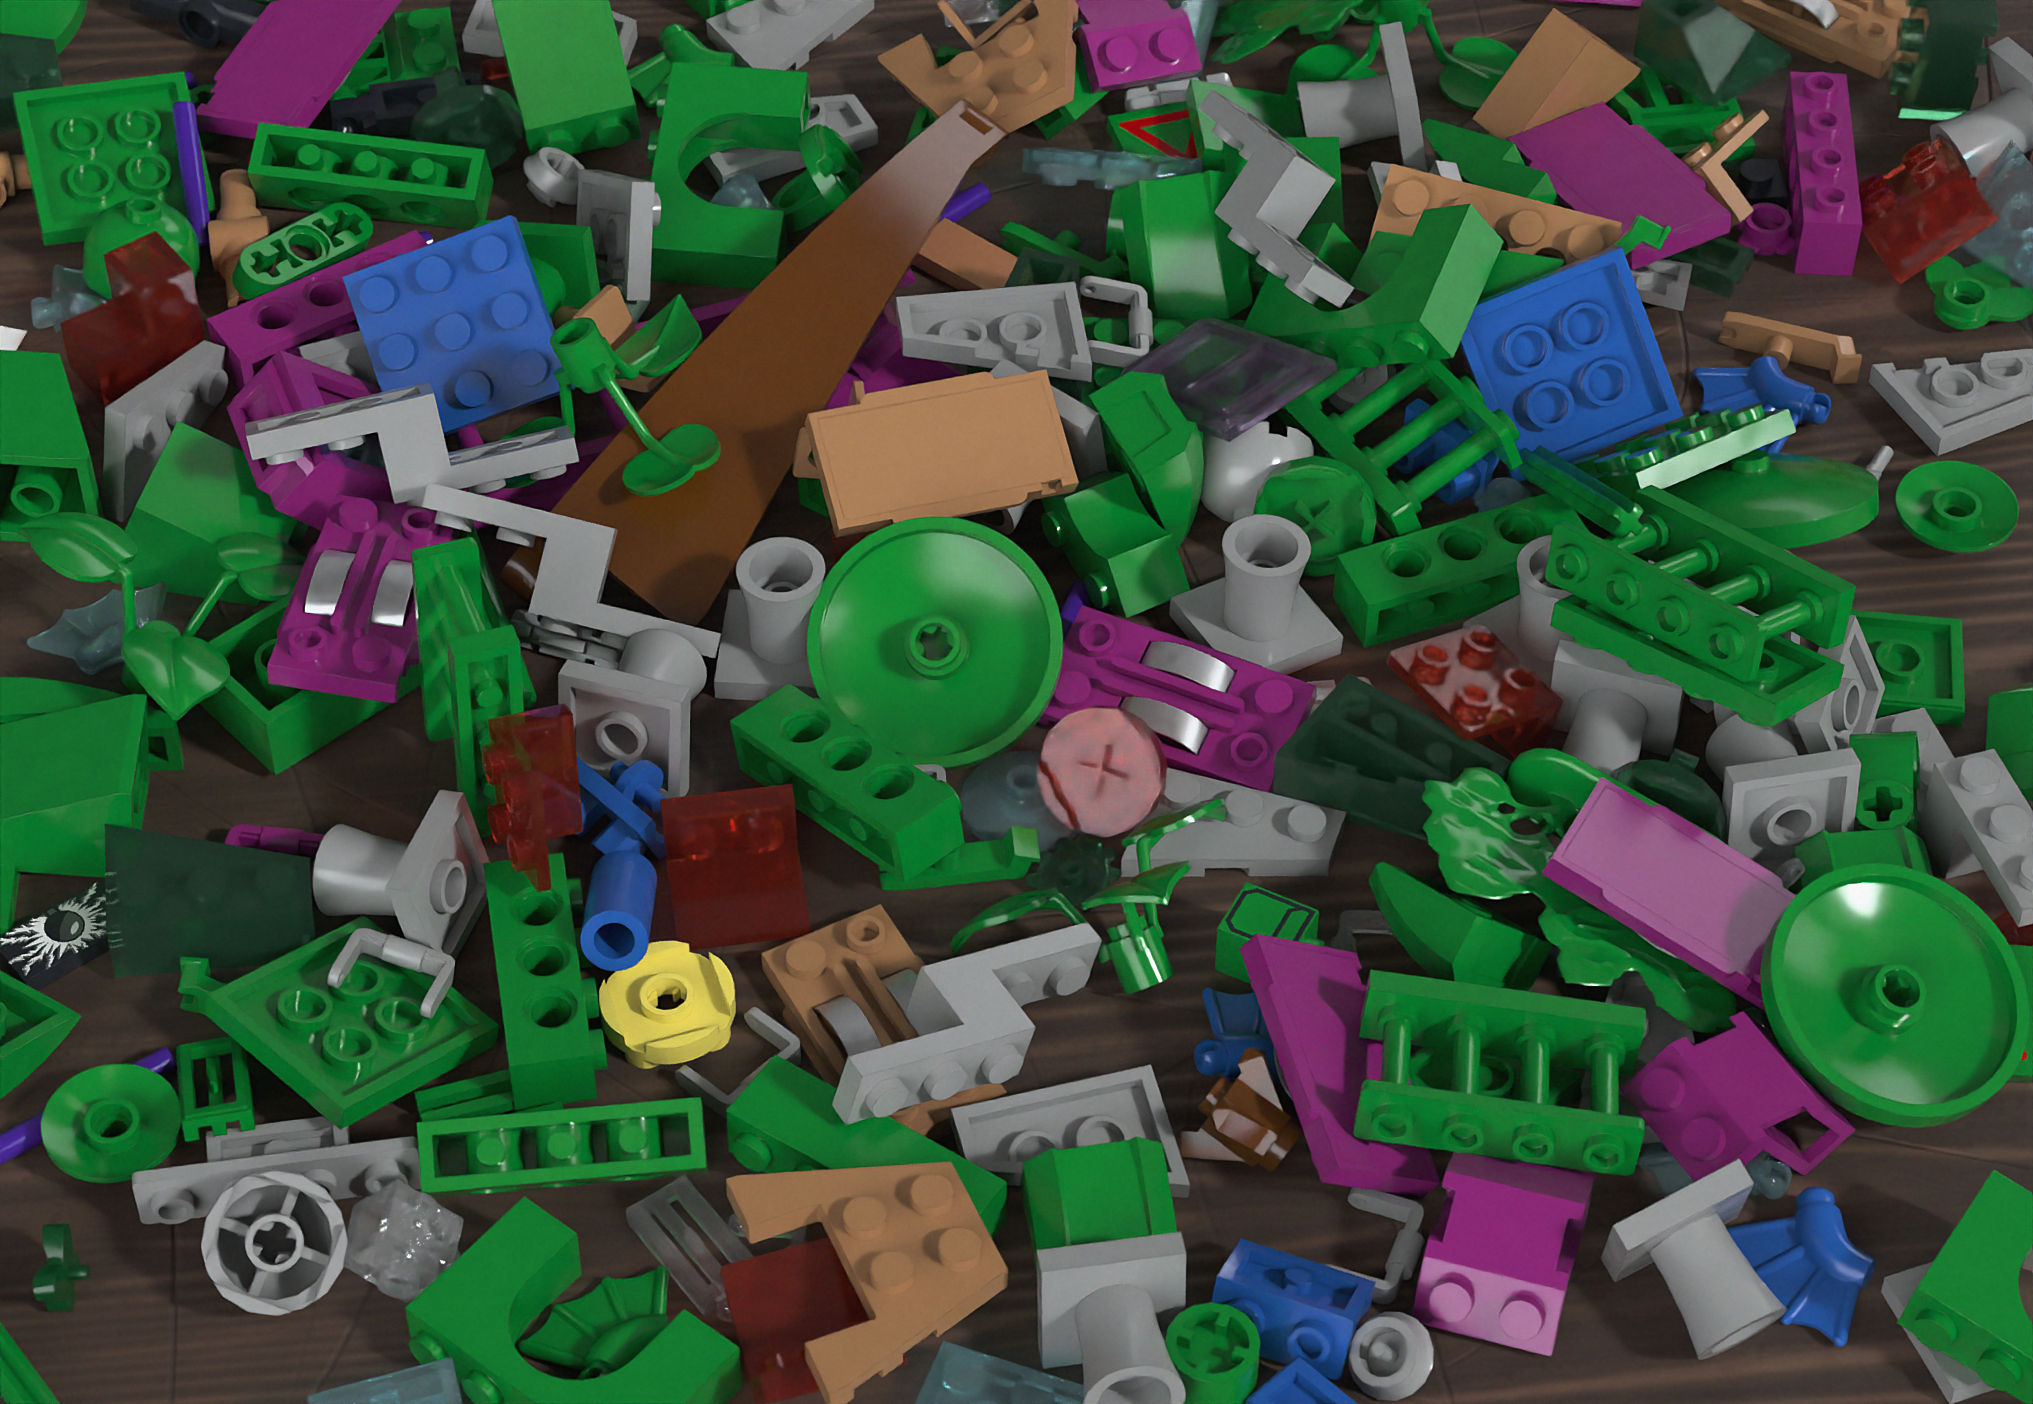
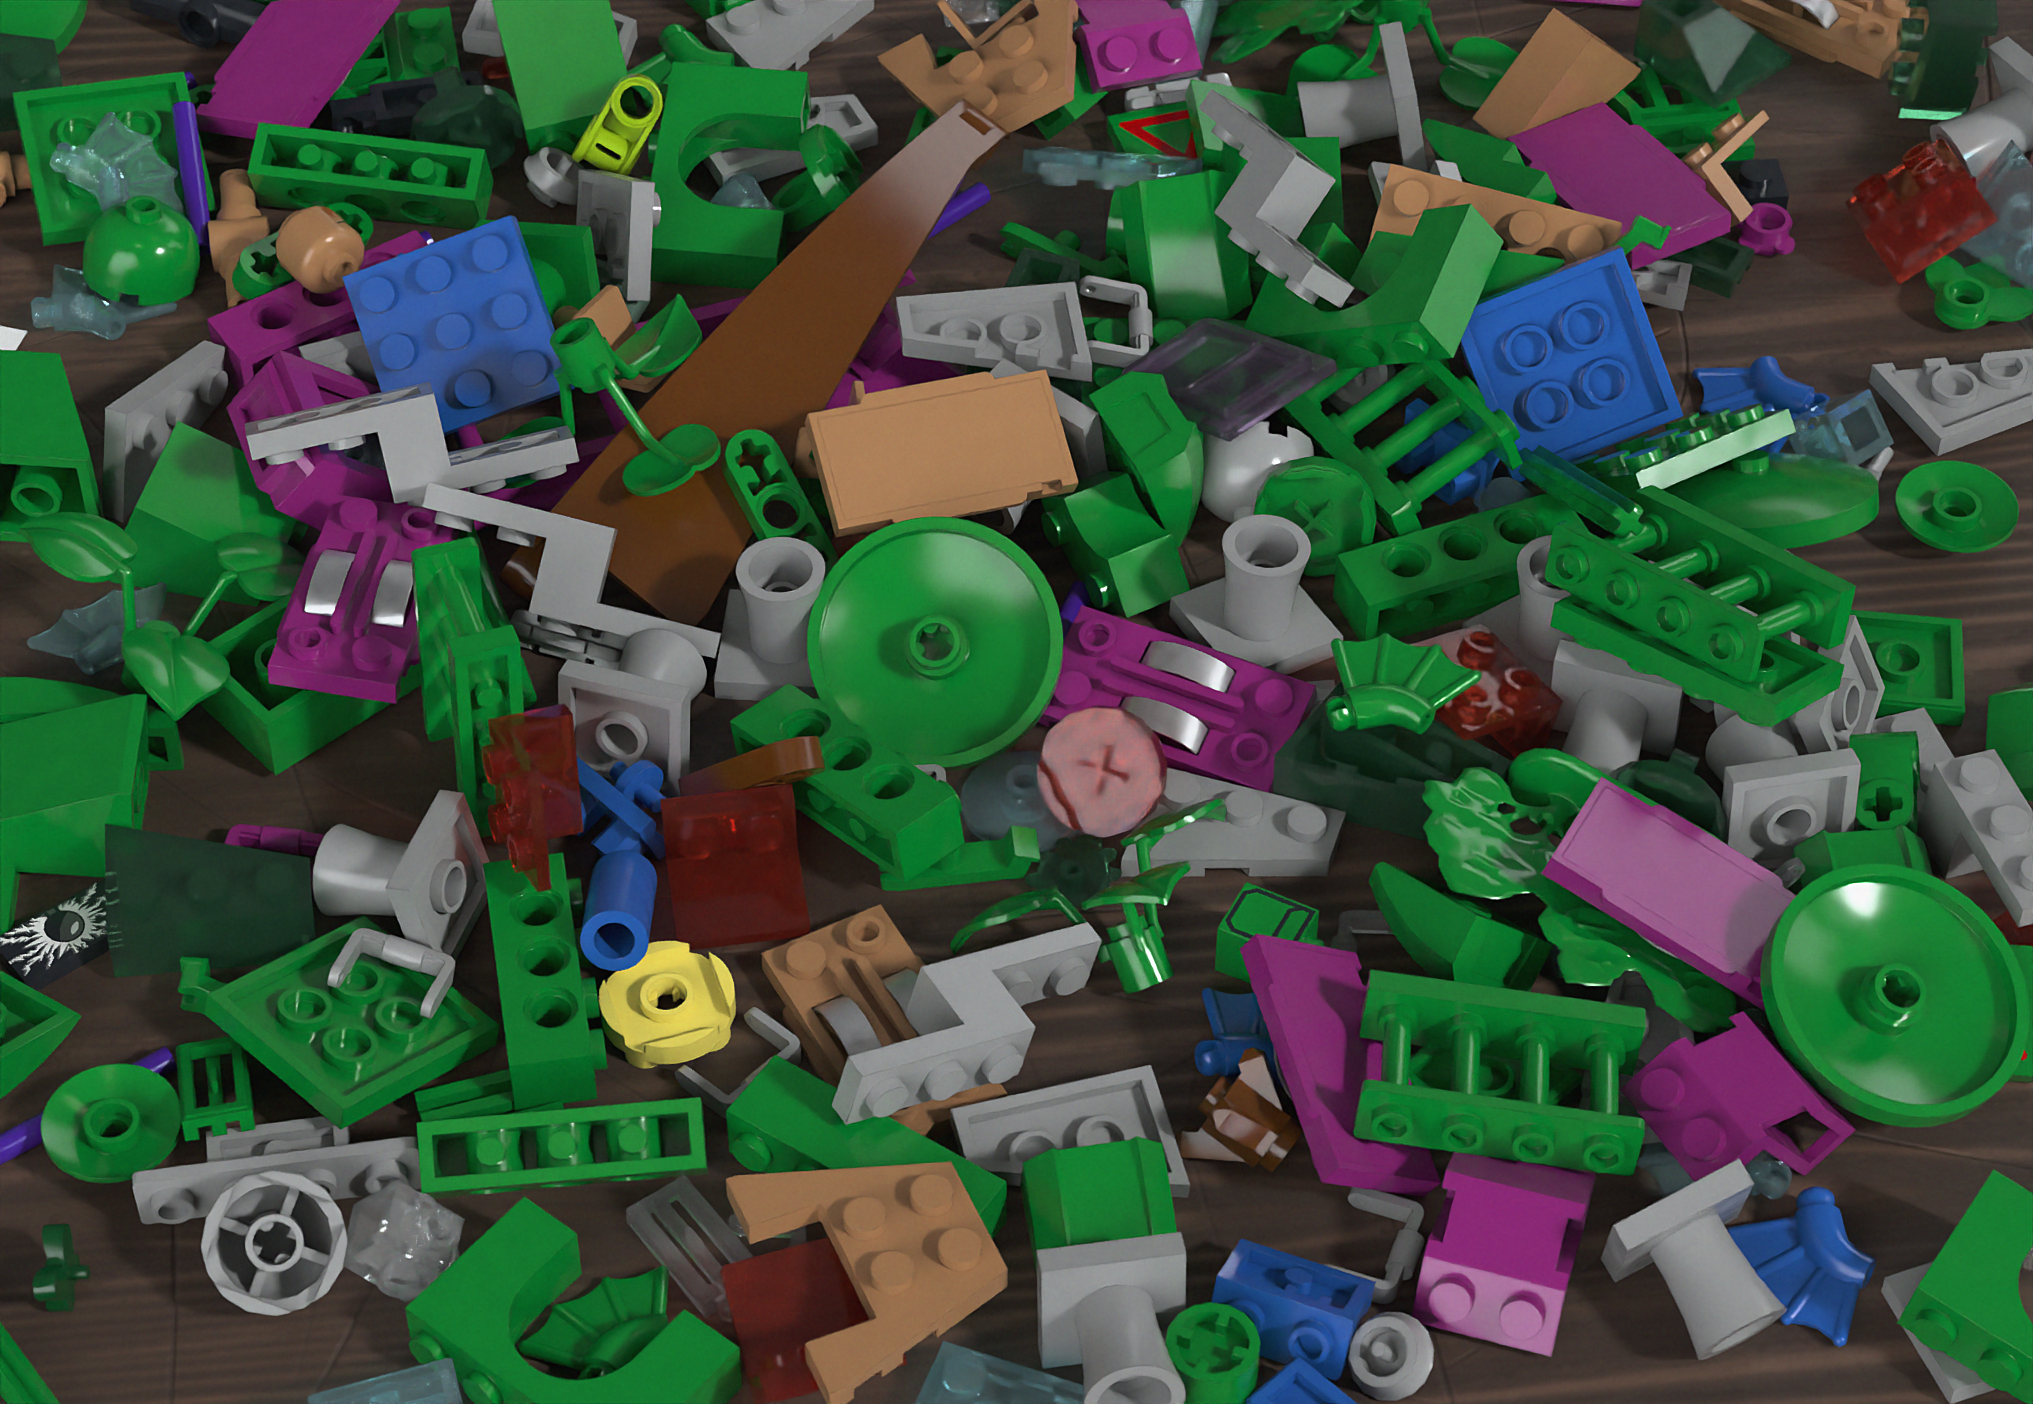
clear red brick [60,231,205,406] -> none
nougat tile [912,218,1034,292] -> none
medium nougat piece [1718,311,1862,384] -> none
magenta brick [1781,71,1862,276] -> none
none -> clear light blue arm [50,112,185,214]
none -> medium nougat head [276,206,365,294]
none -> lime piece [571,73,663,176]
none -> reddish brown beam [678,736,825,813]
none -> green beam [722,429,839,581]
none -> green arm [1325,633,1482,734]
none -> clear light blue brick [1788,389,1894,465]

